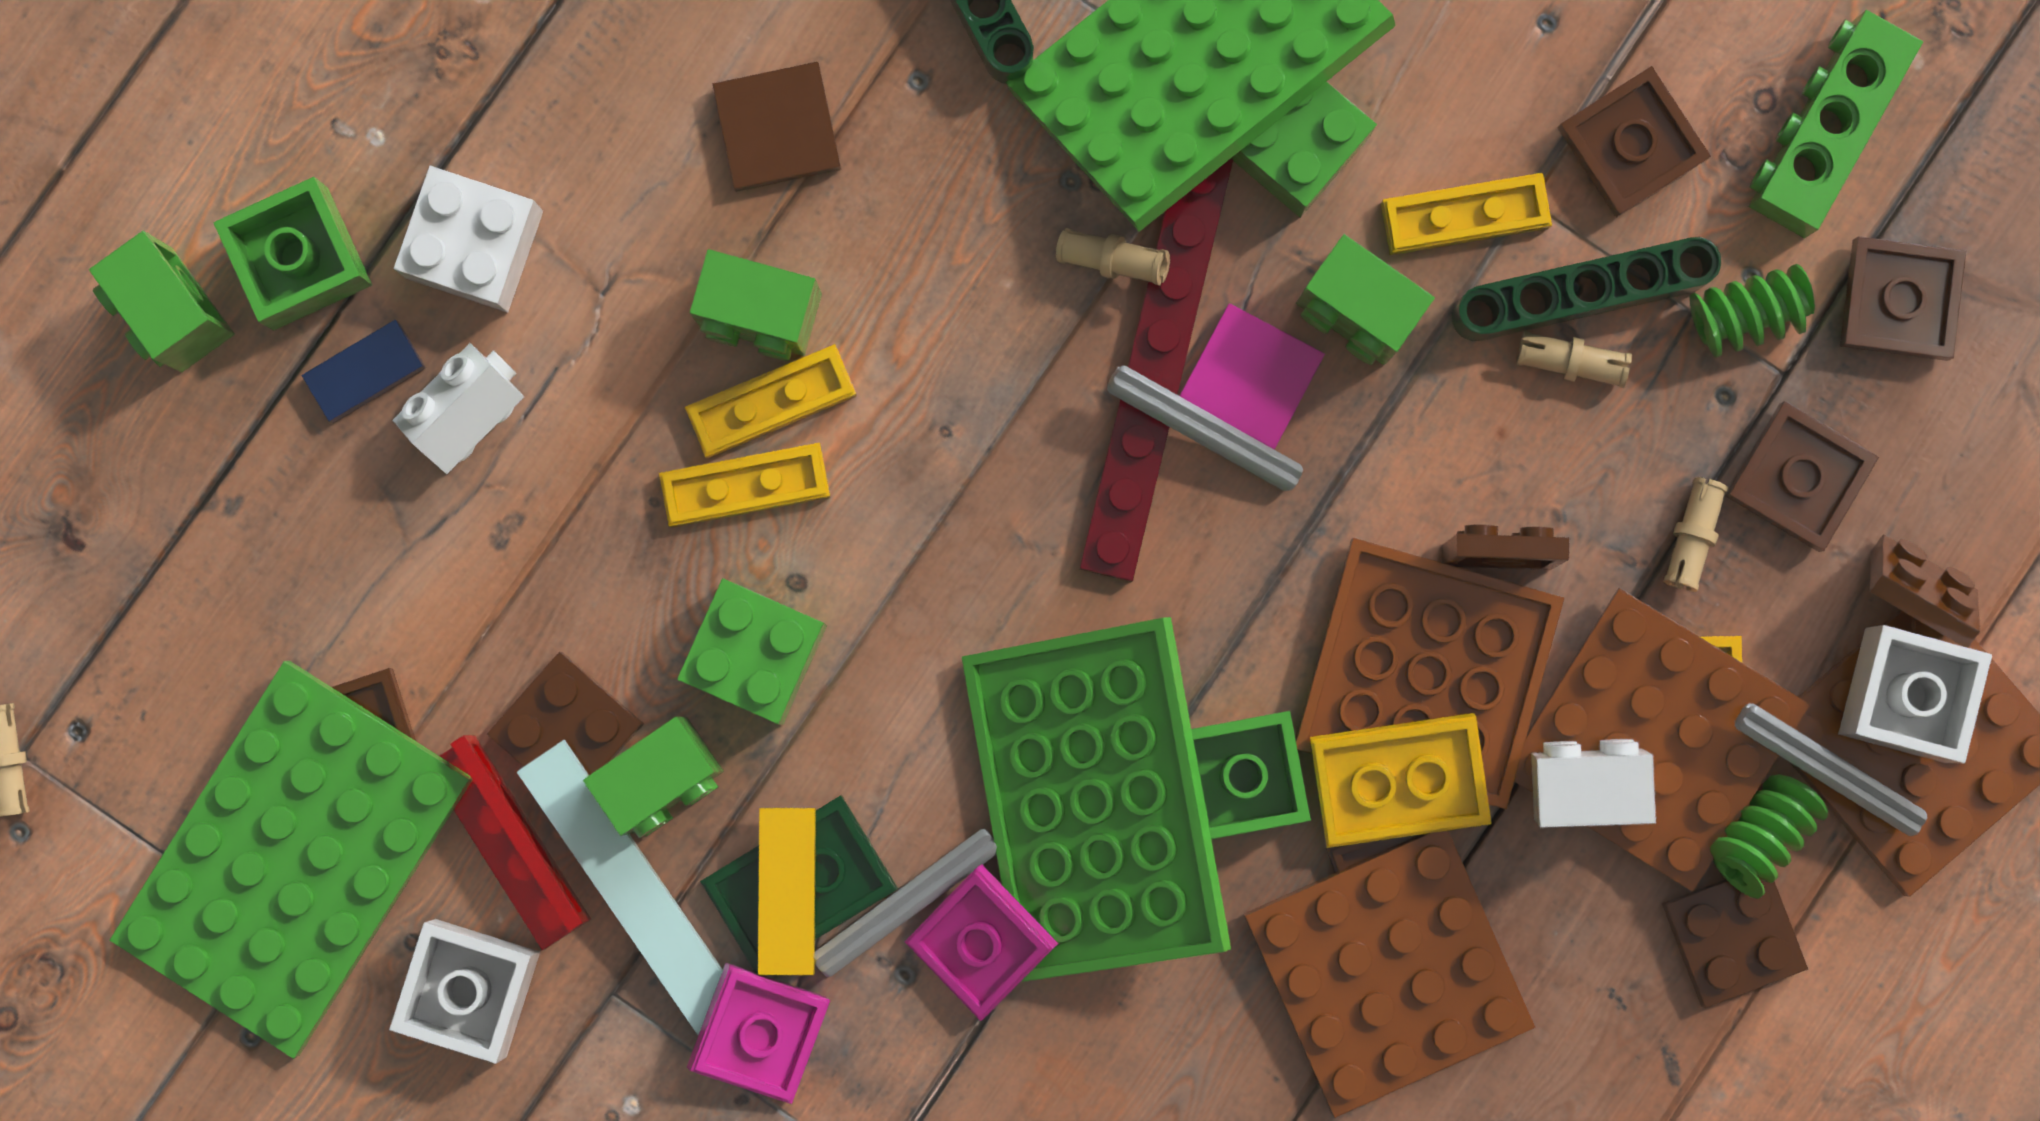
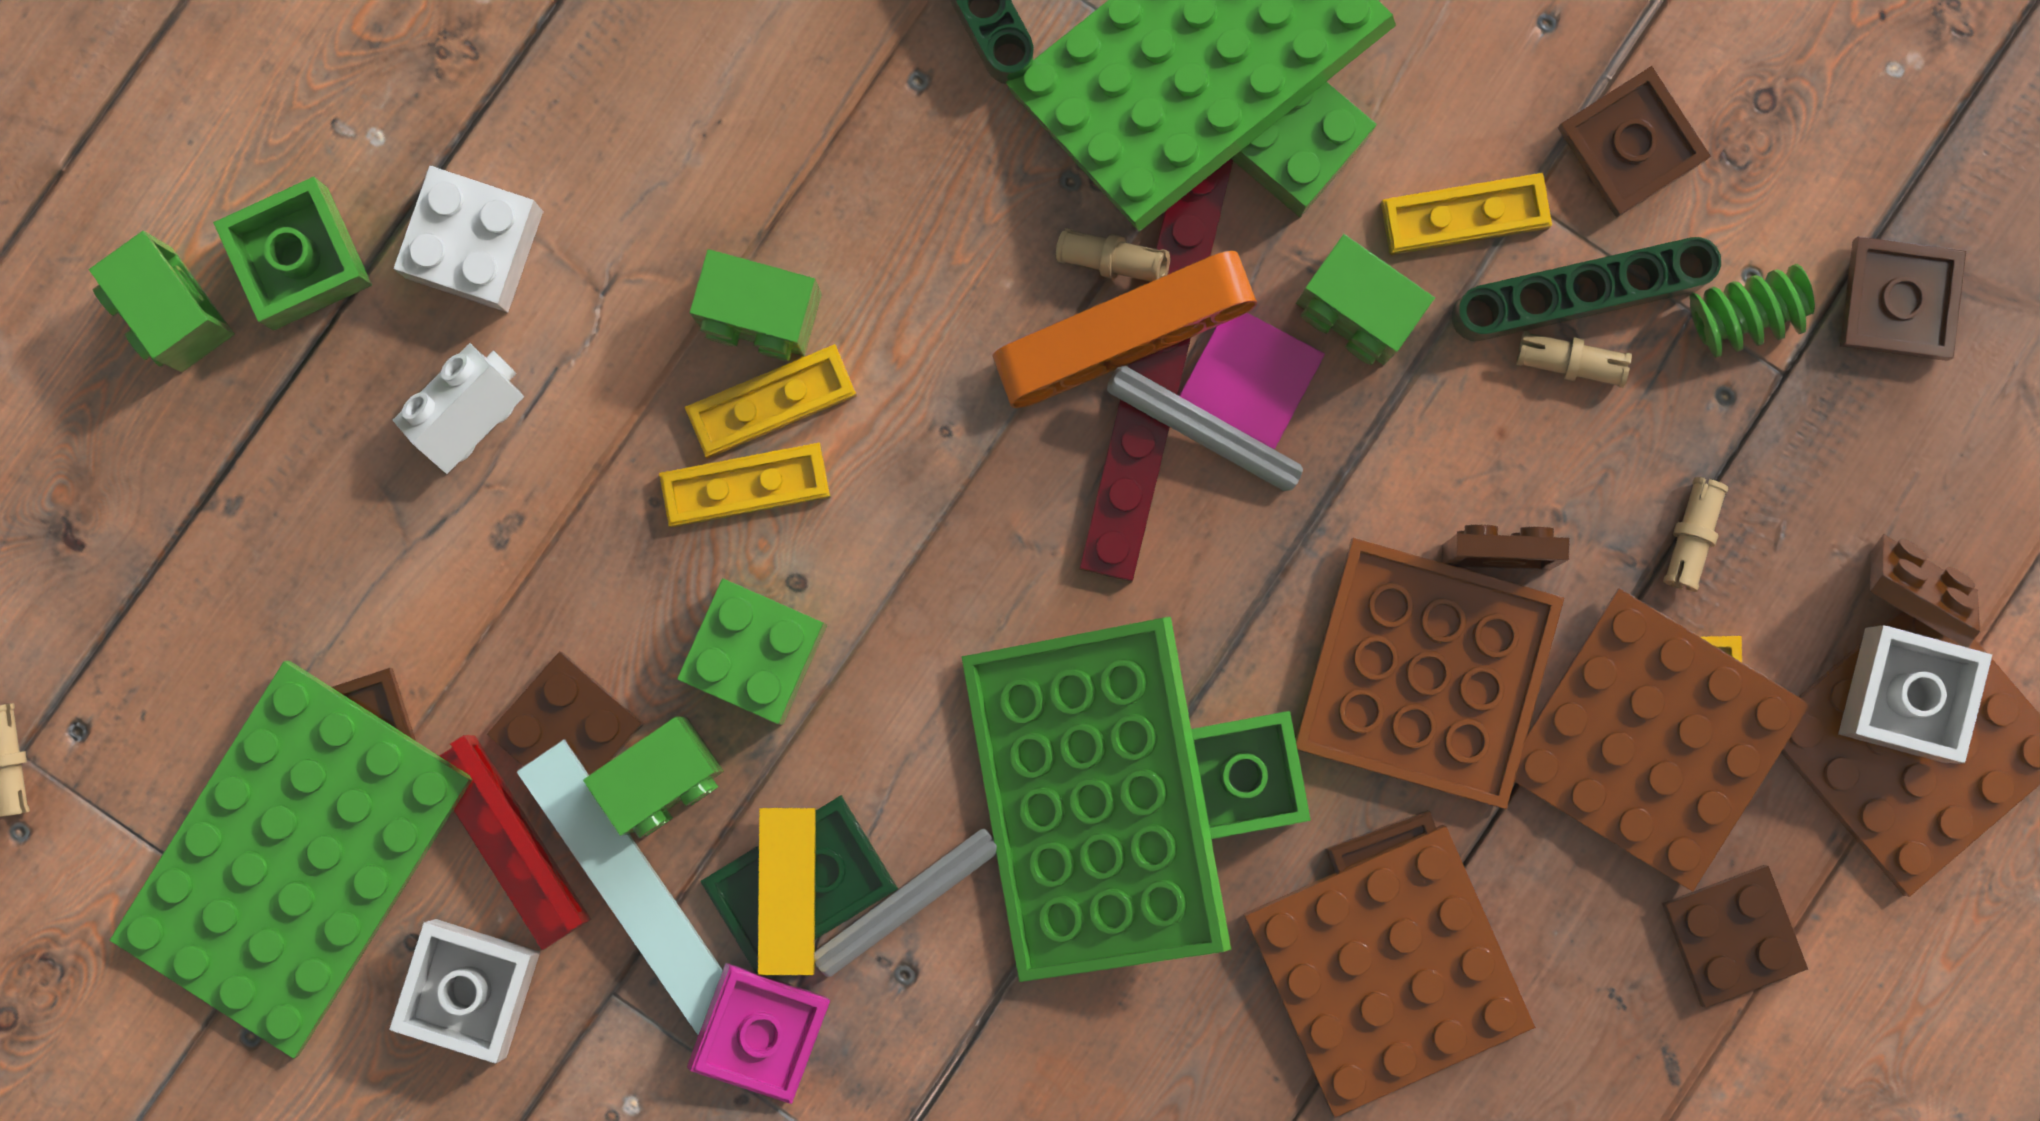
dark blue tile [301,320,426,423] -> none
reddish brown tile [712,61,841,192] -> none
dark pink tile [905,864,1059,1021] -> none
yellow tile [1310,713,1492,848] -> none
white brick [1531,739,1656,827] -> none
bright green piece [1710,774,1828,899] -> none
reddish brown plate [1725,401,1879,552] -> none
light grey axle [1735,703,1927,836] -> none
bright green brick [1748,9,1924,238] -> none
none -> orange beam [992,251,1257,408]

